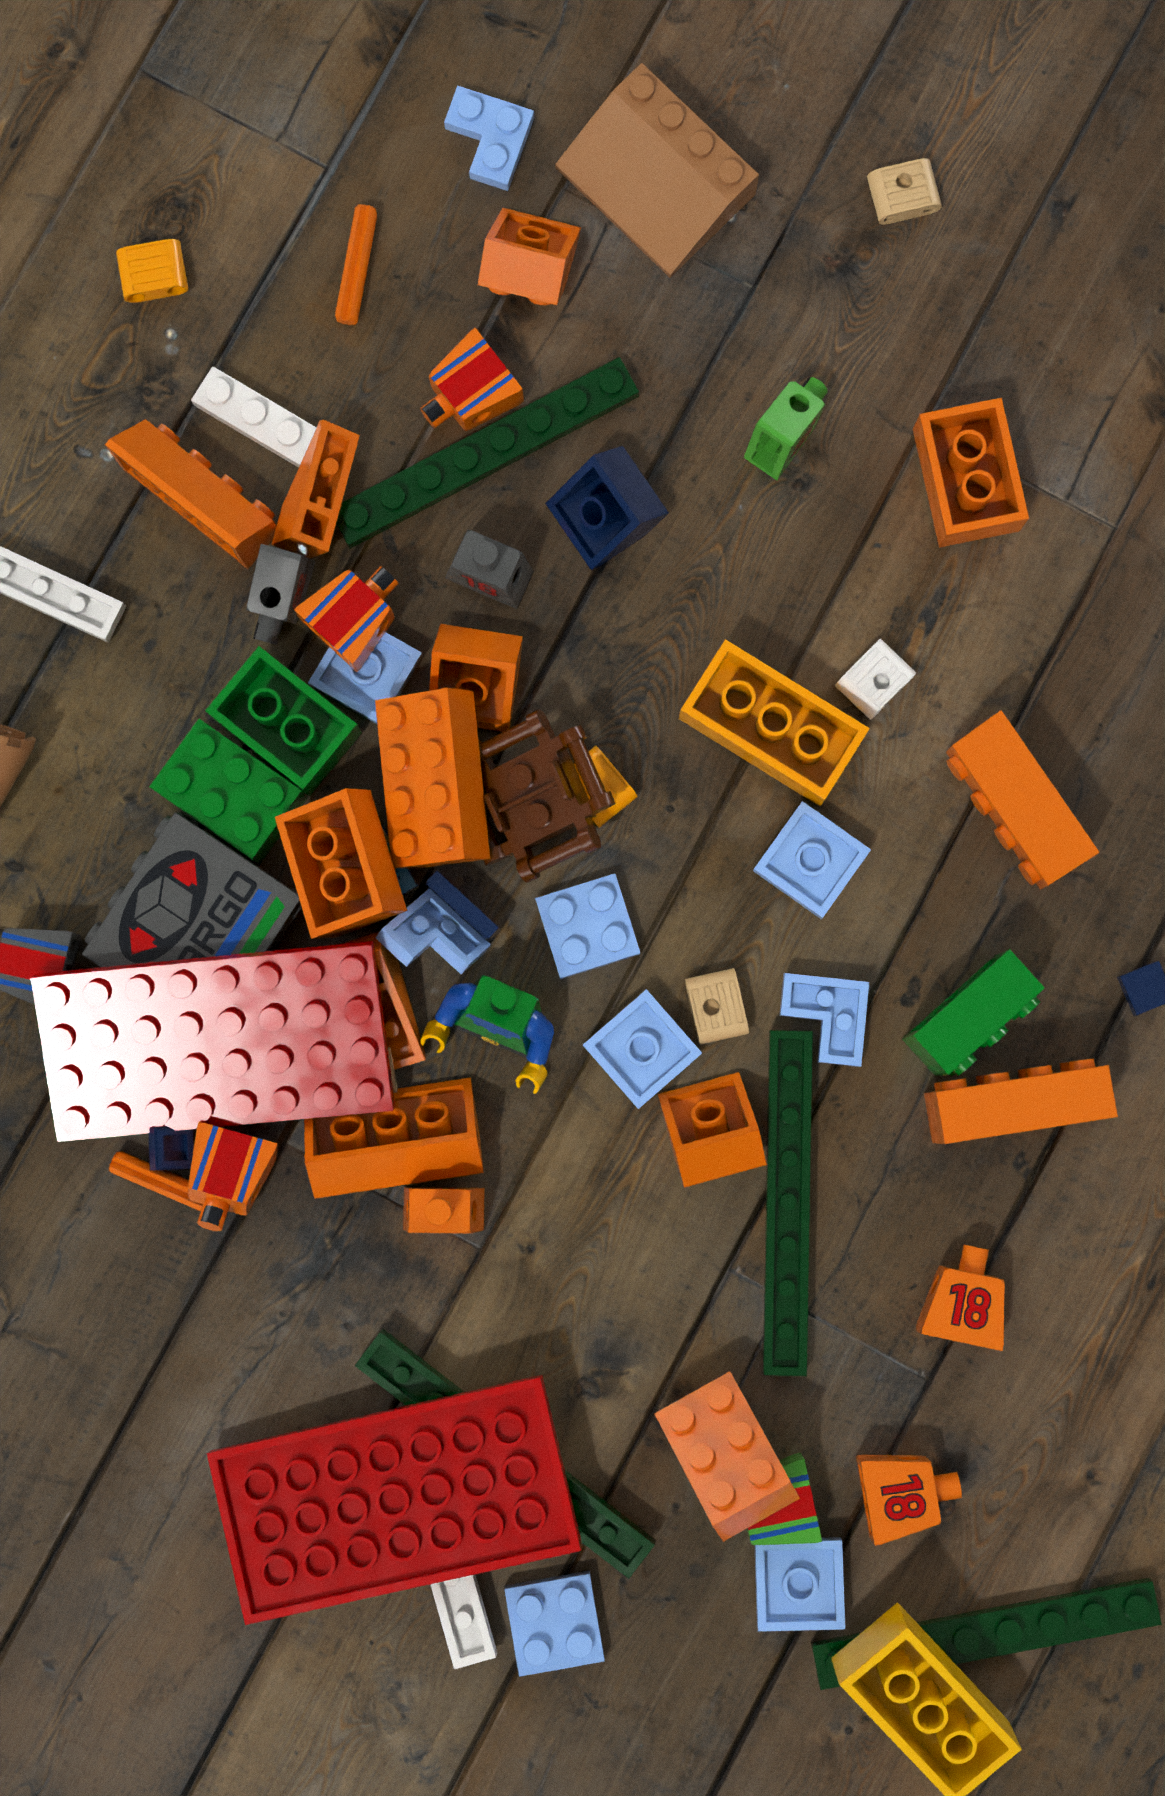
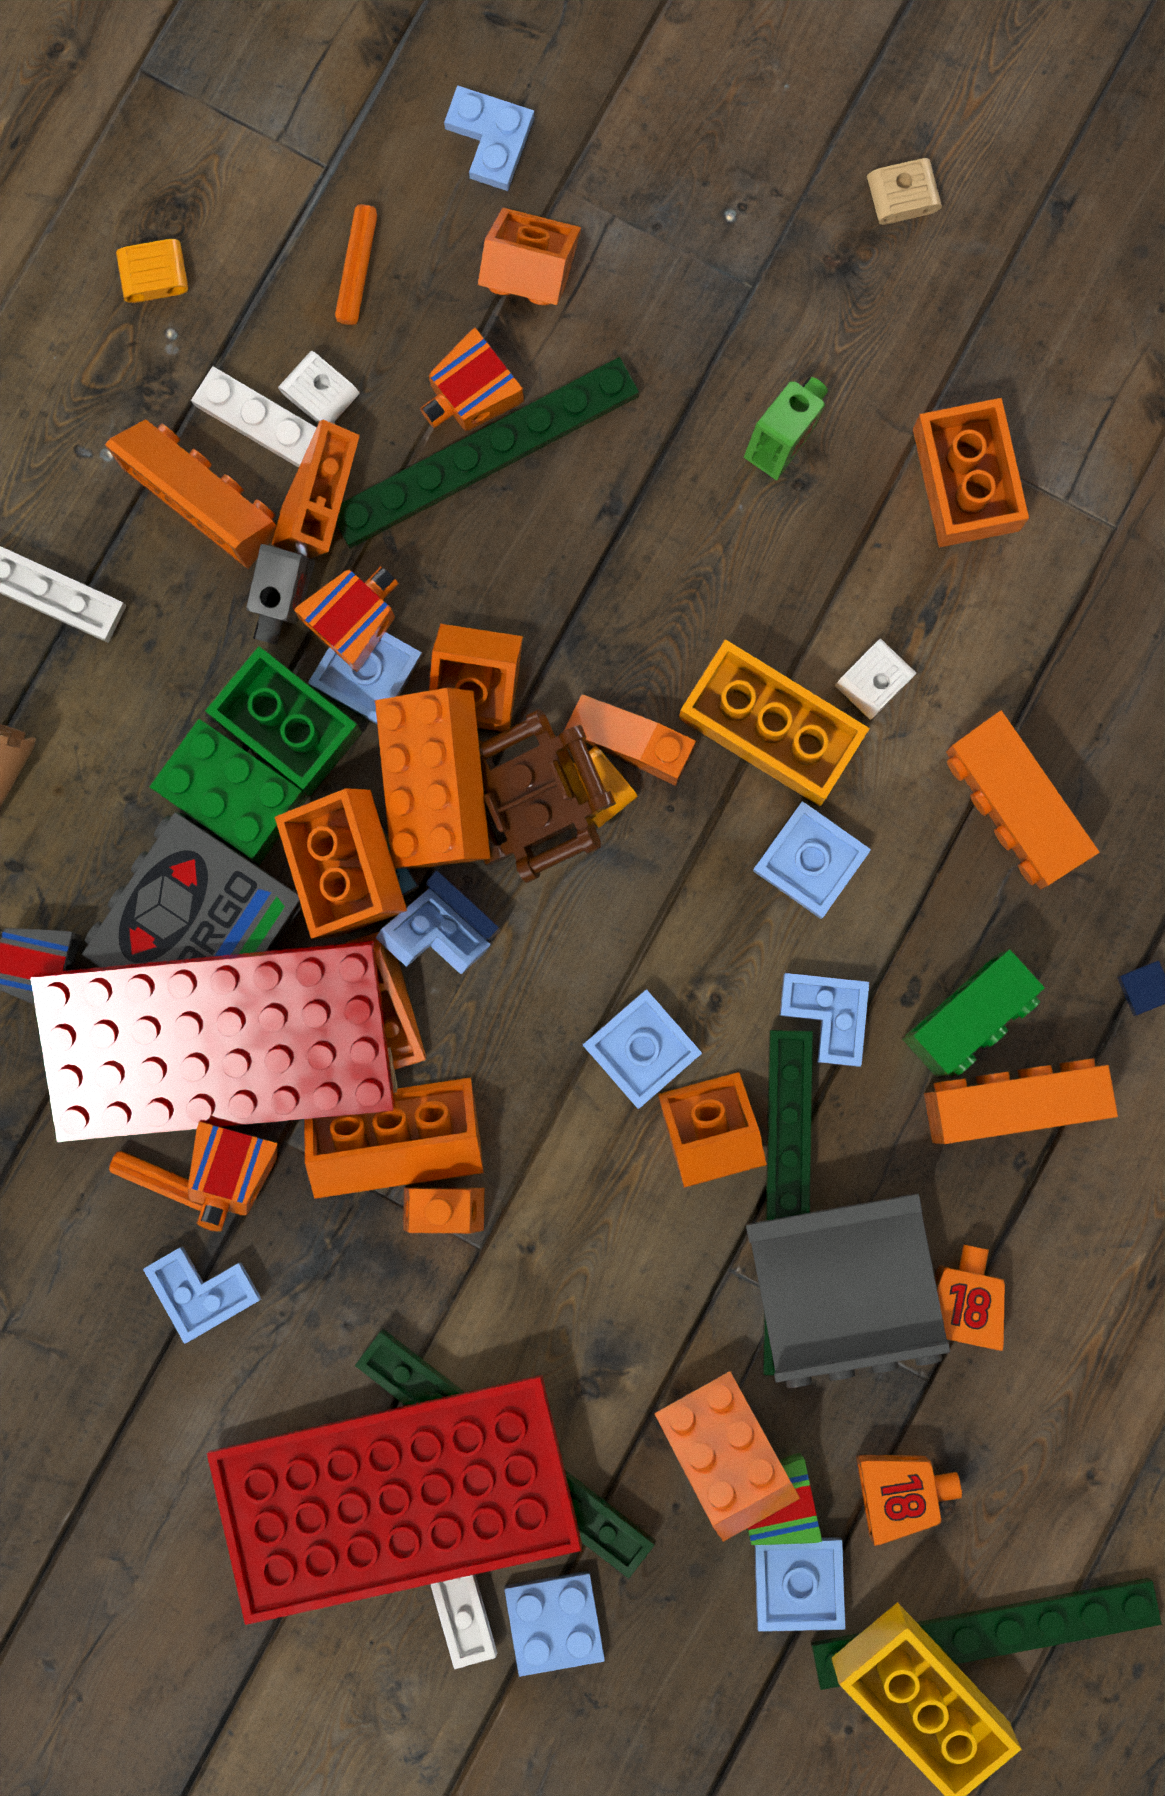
dark blue tile [148,1127,194,1171] -> none
torso [420,975,554,1094] -> none
dark grey torso [445,529,534,609] -> none
light blue plate [535,873,640,979] -> none
dark blue slope [545,446,669,570] -> none
medium nougat slope [555,63,759,278] -> none
tan piece [685,968,749,1045] -> none
none -> light blue plate [143,1247,262,1344]
none -> white piece [278,351,360,424]
none -> orange slope [564,694,696,786]
none -> dark grey panel [746,1193,950,1388]

